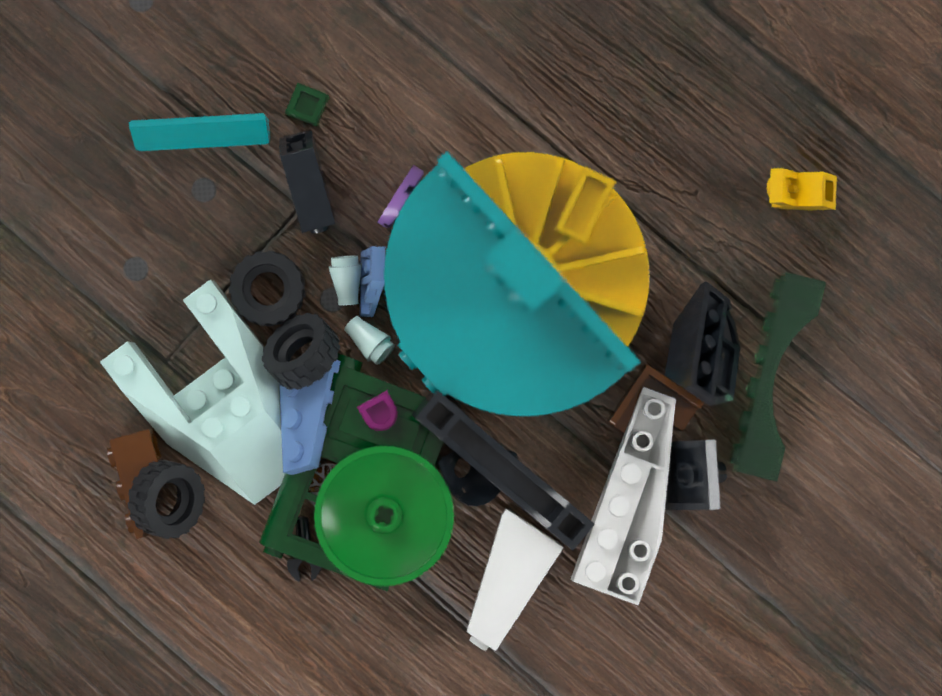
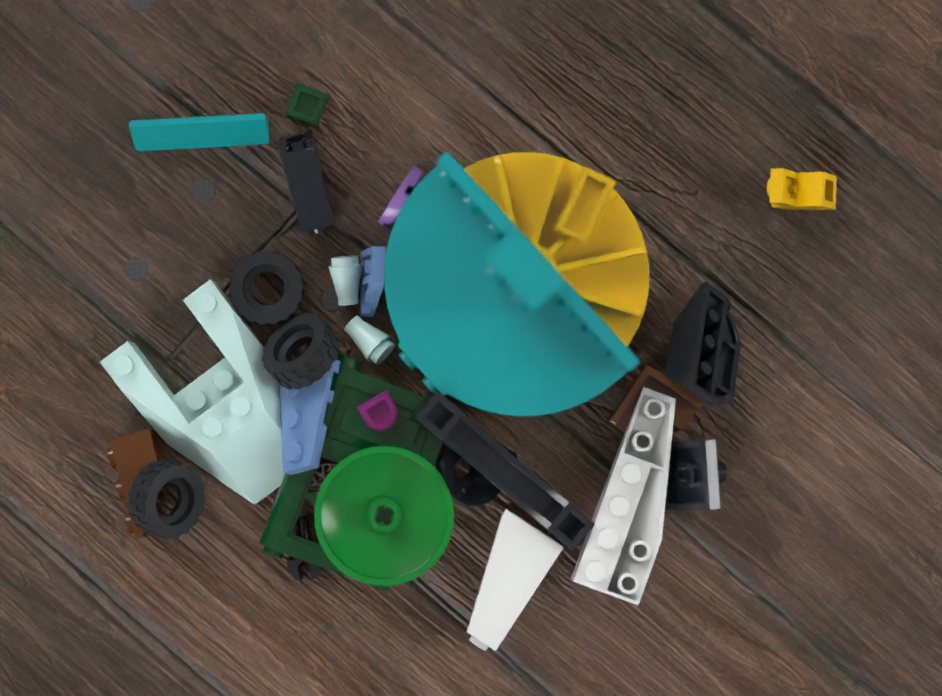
clear green arch [730,272,826,482] -> none

